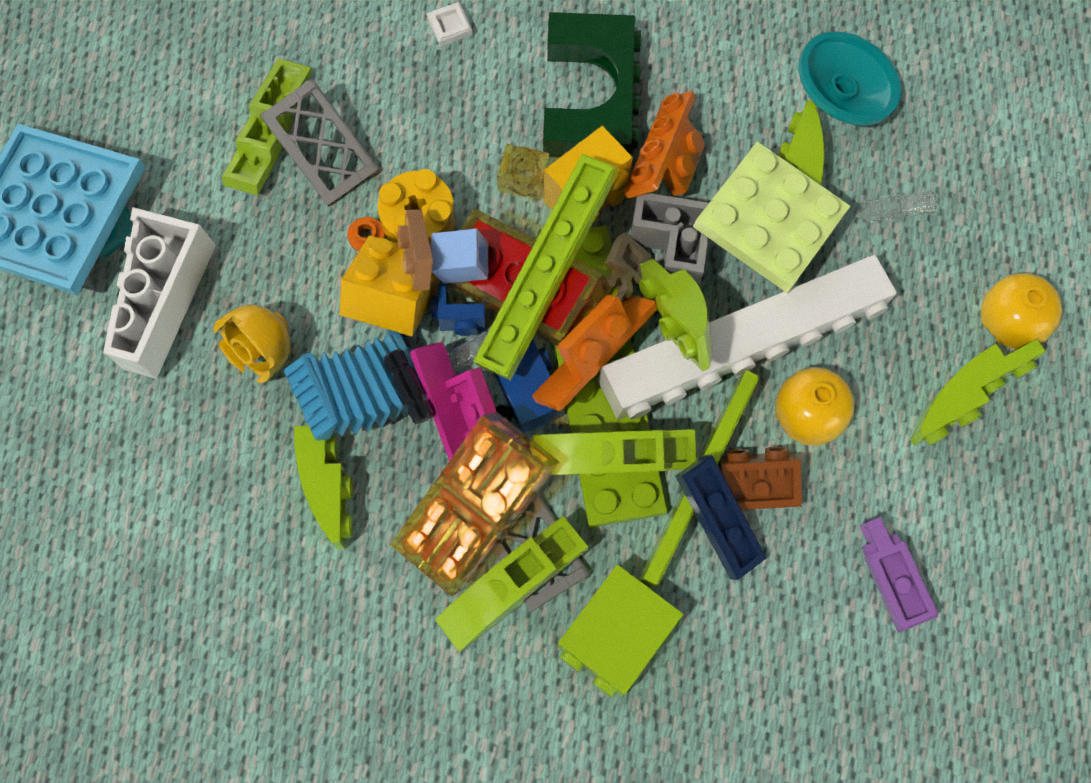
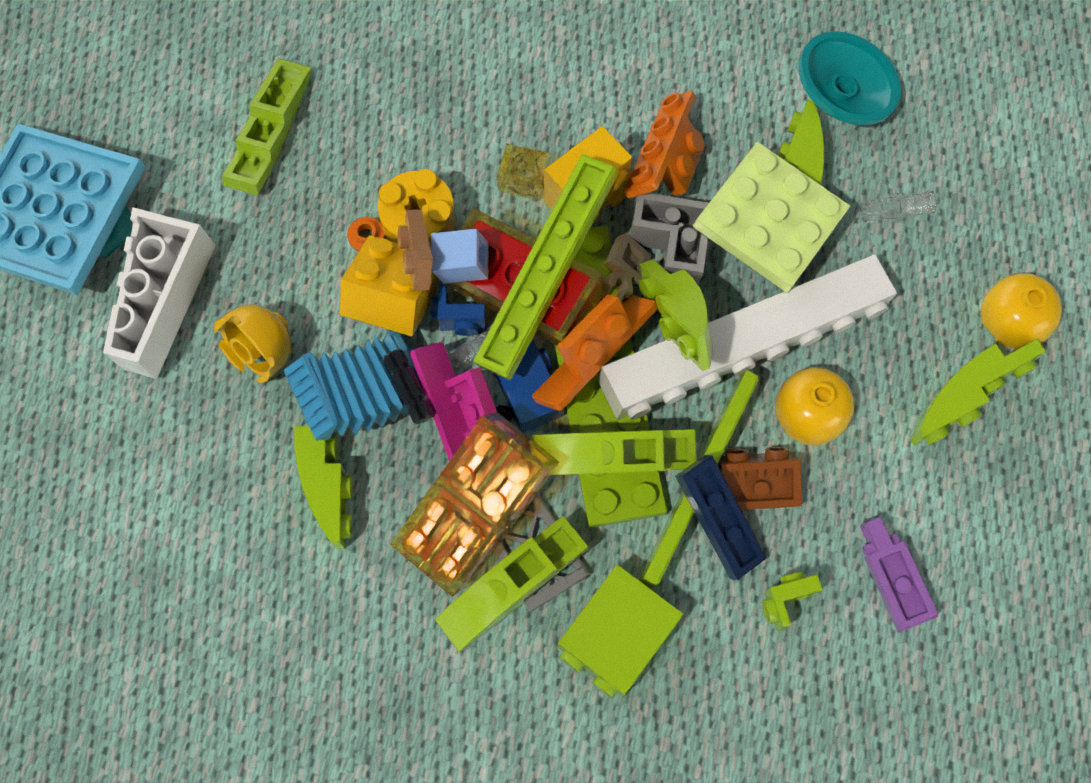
light grey window [260,79,380,206] -> none
white tile [427,2,473,47] -> none
dark green arch [543,12,641,157] -> none
none -> lime bracket [762,571,823,632]

